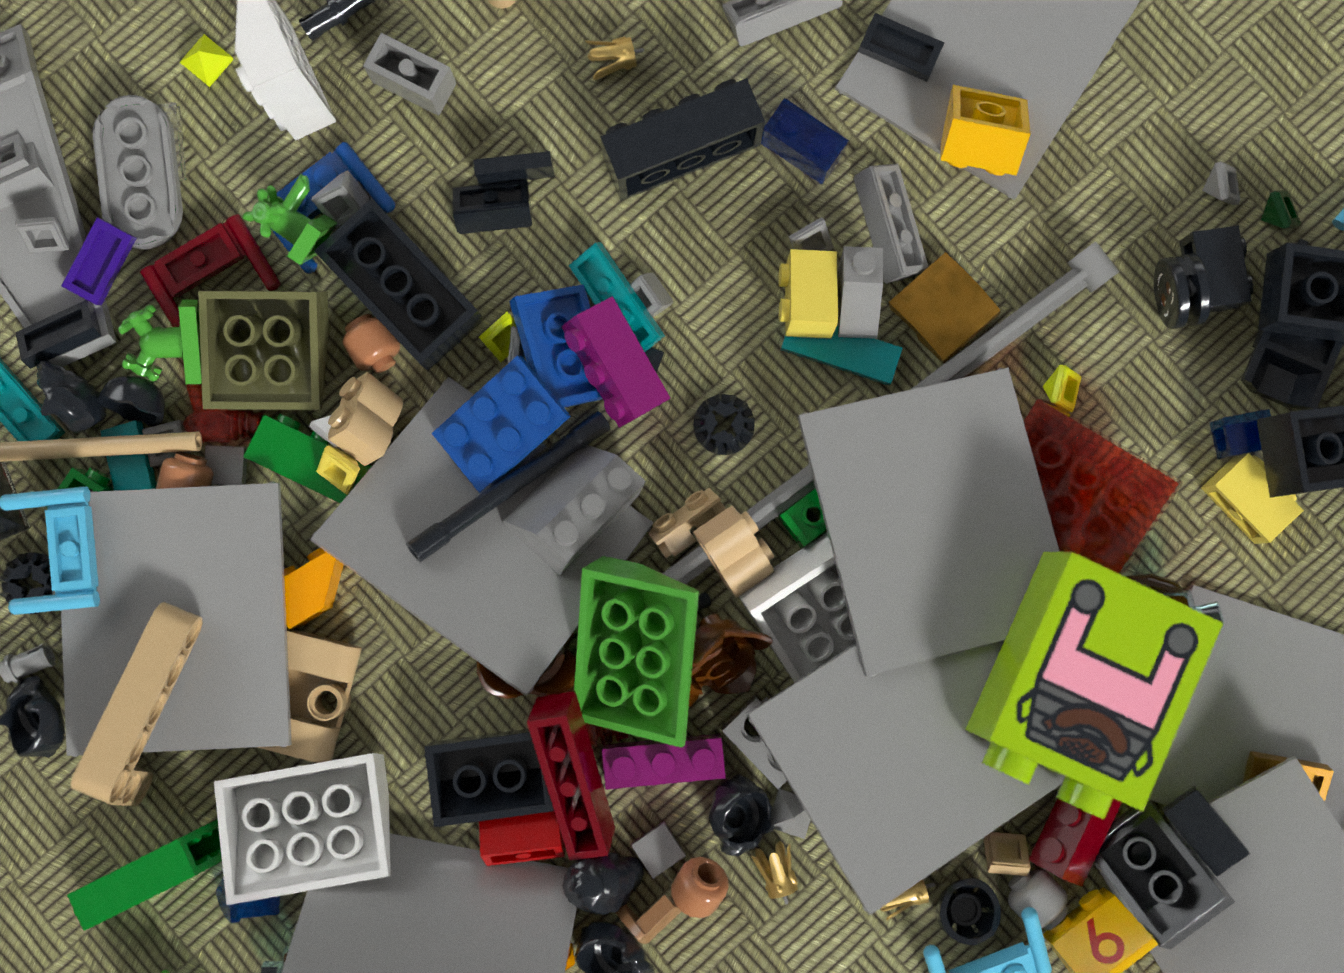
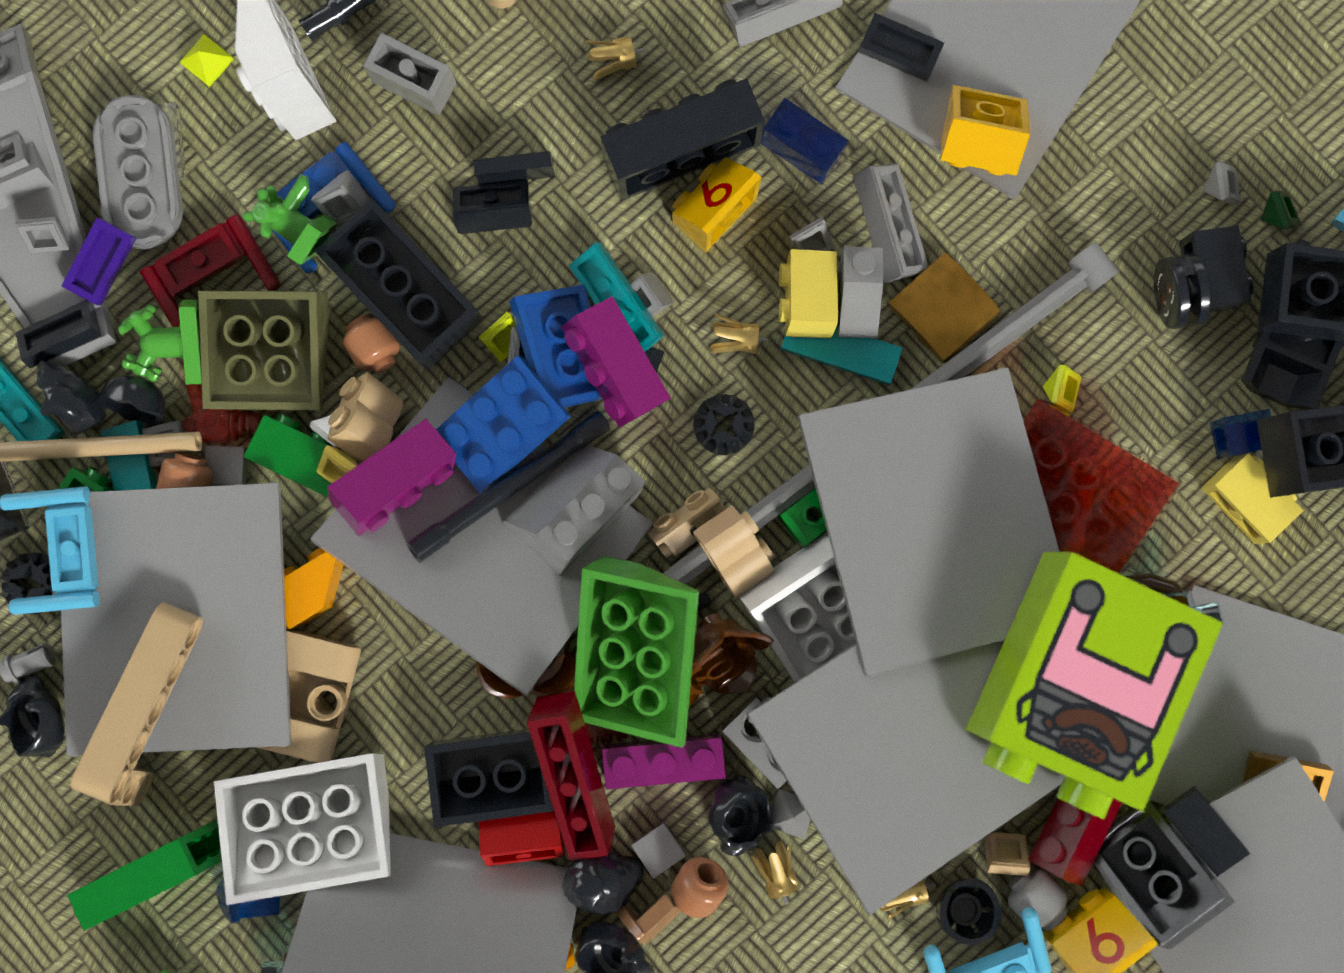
none -> magenta brick [328,419,456,536]
none -> yellow slope [672,157,762,253]
none -> pearl gold piece [710,313,768,354]

